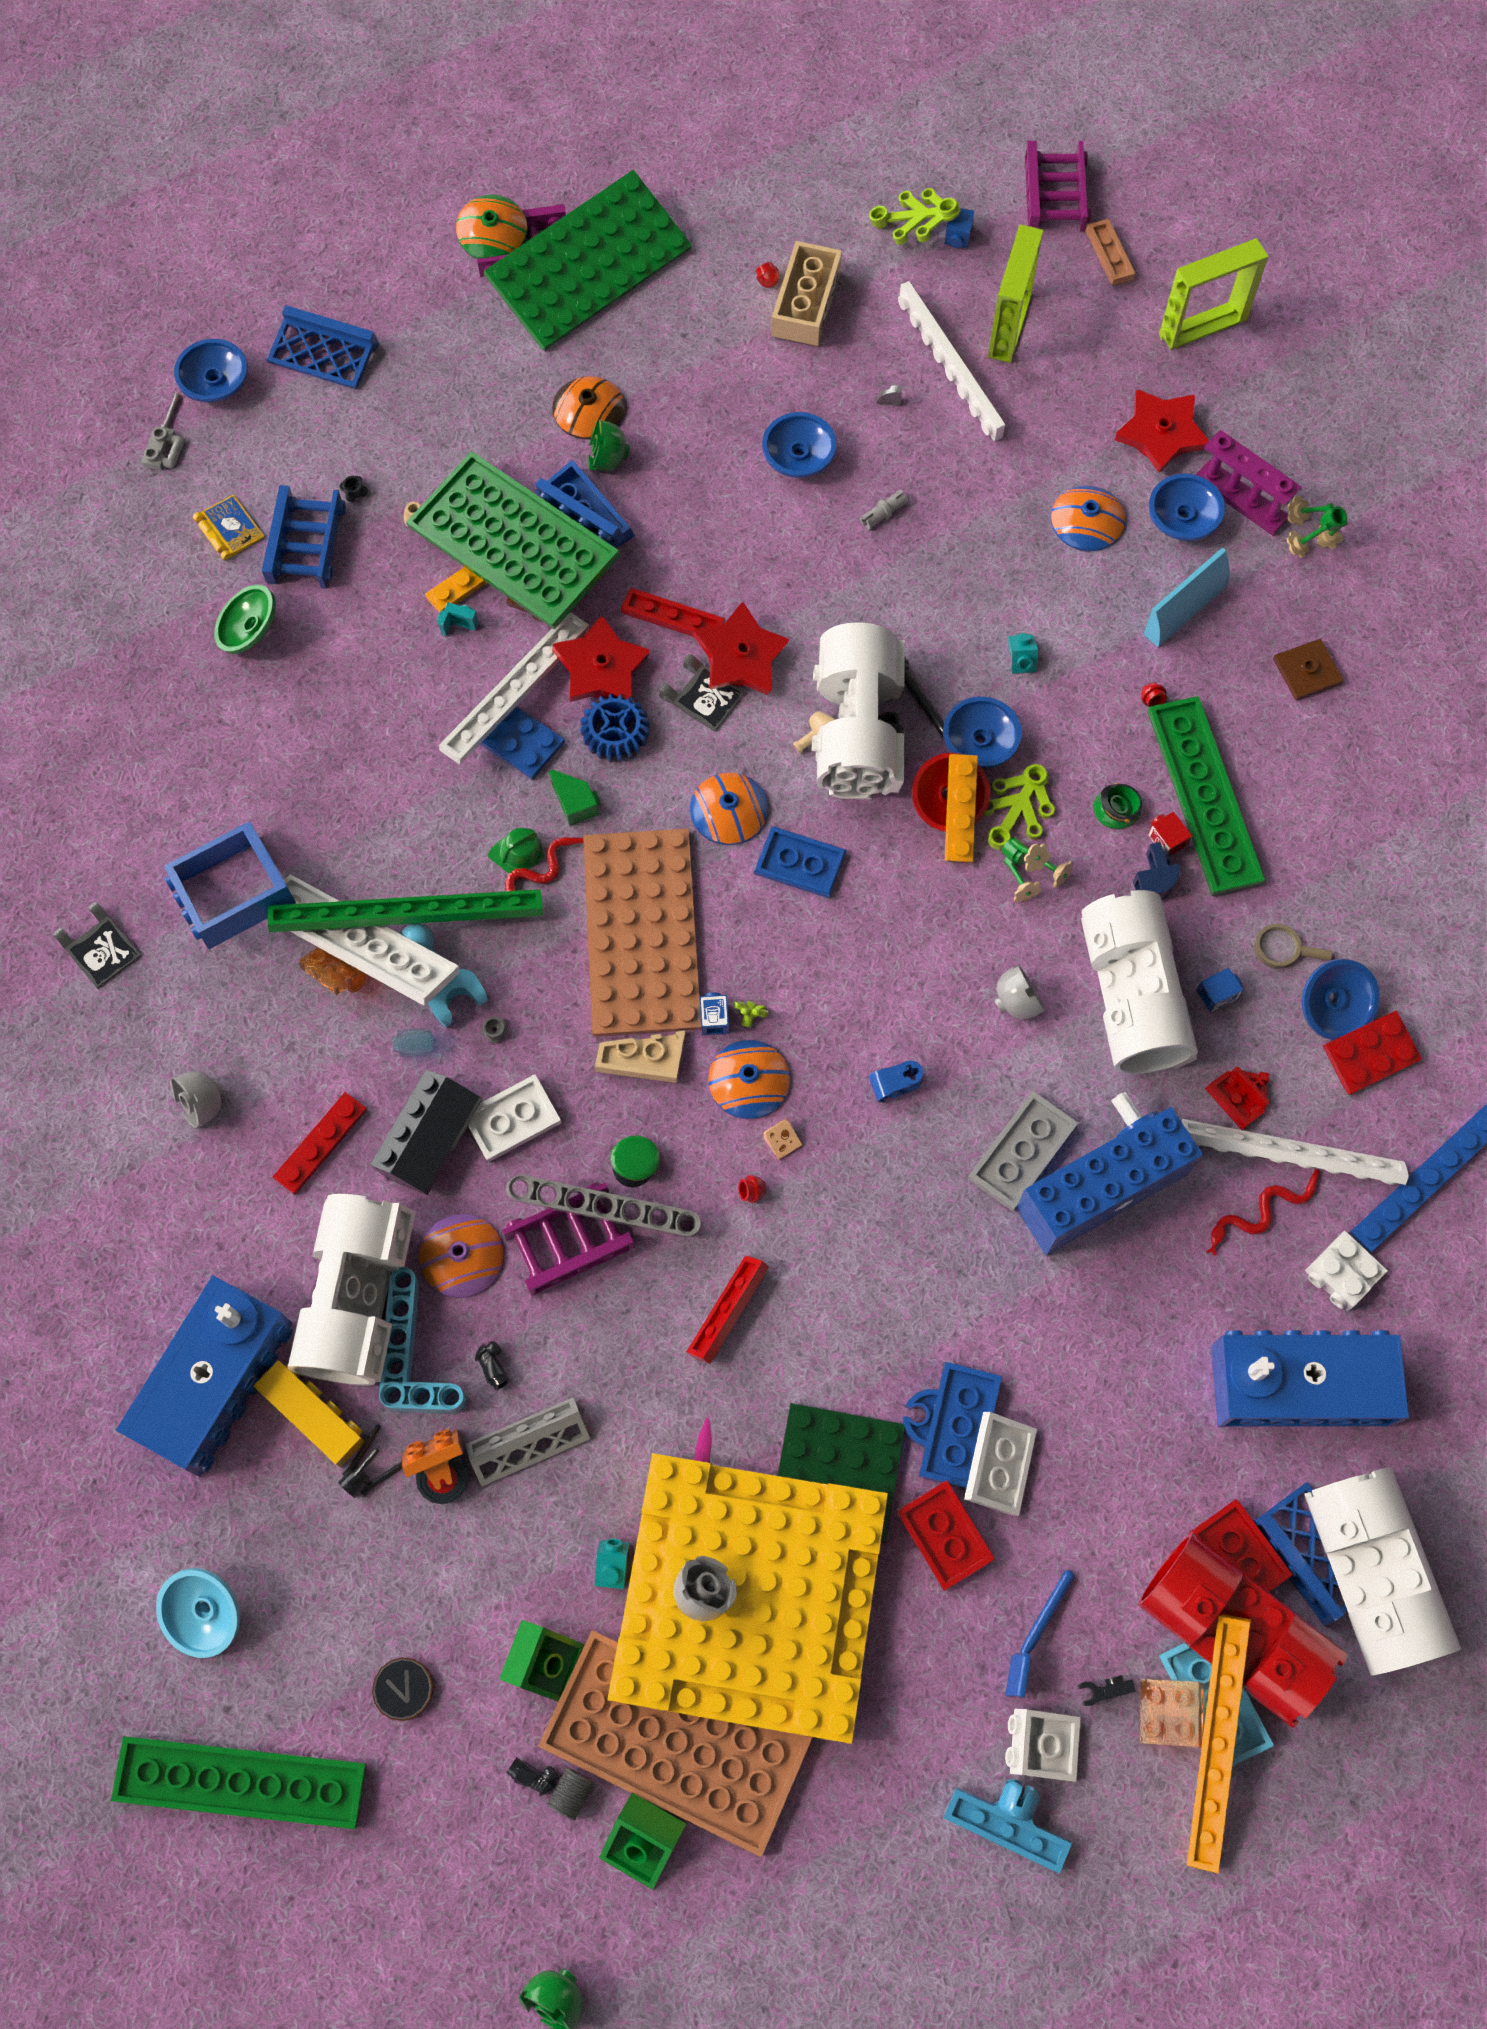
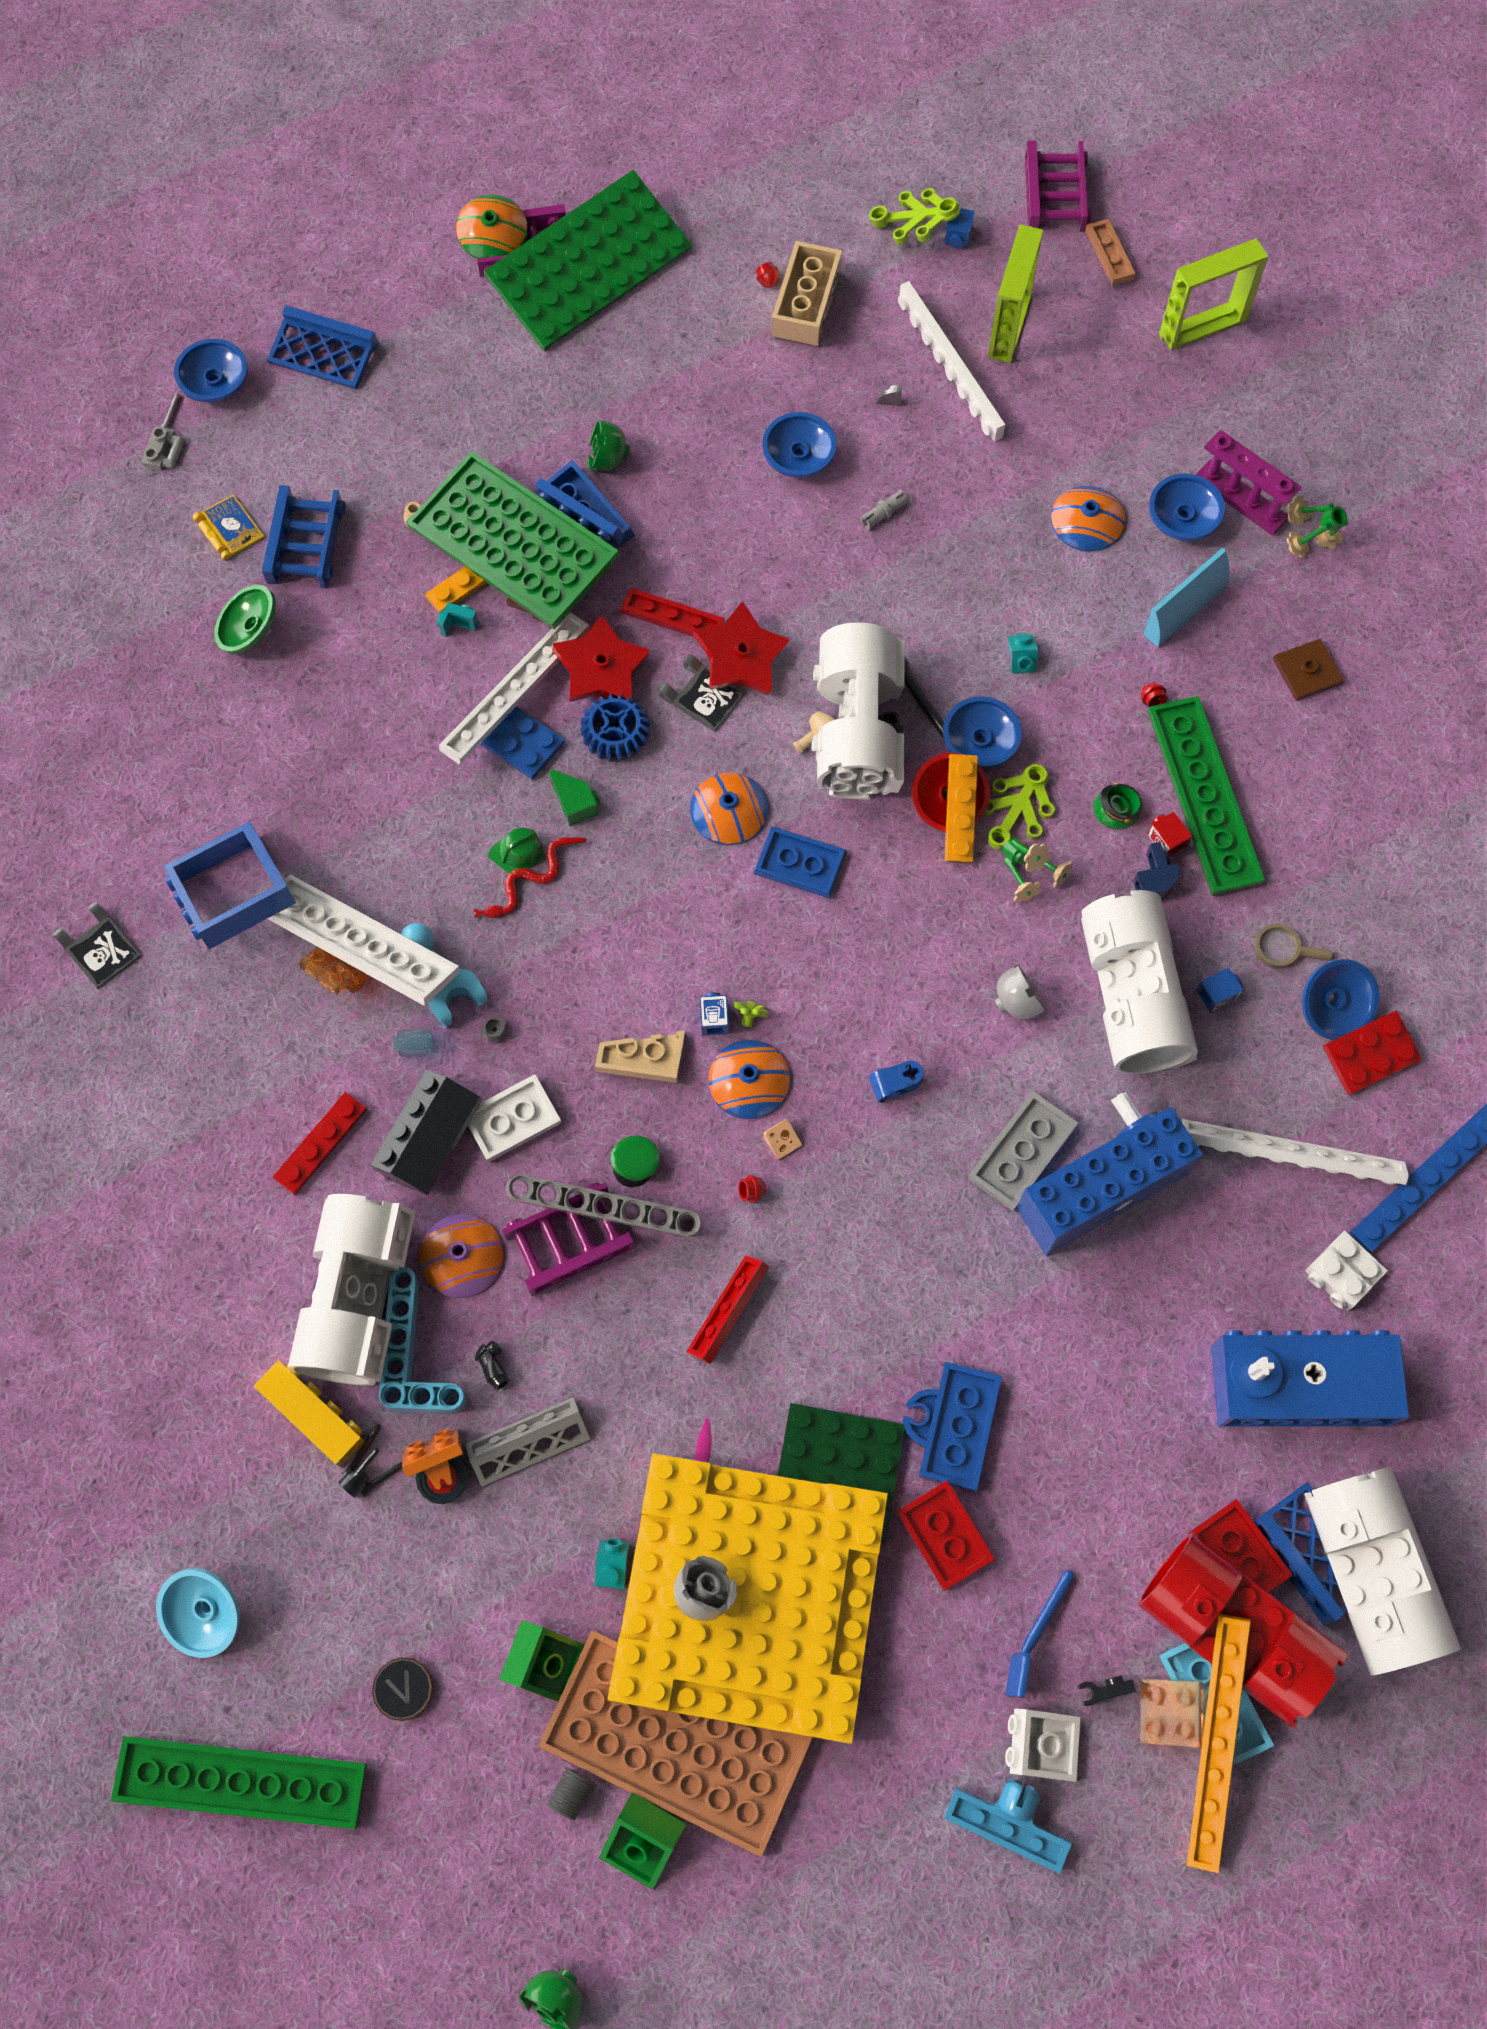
blue piece [115,1275,293,1477] -> none
light grey cylinder [170,1071,223,1128] -> none
green plate [268,889,543,933] -> none
black plate [339,475,369,502] -> none
black arm [506,1757,559,1796] -> none
orange dish [552,376,625,439] -> none
nougat plate [583,828,701,1037] -> none
white plate [964,1412,1037,1516] -> none
red plate [1115,390,1209,472] -> none
red slope [1205,1067,1269,1130] -> none
red animal [1206,1169,1320,1256] -> none

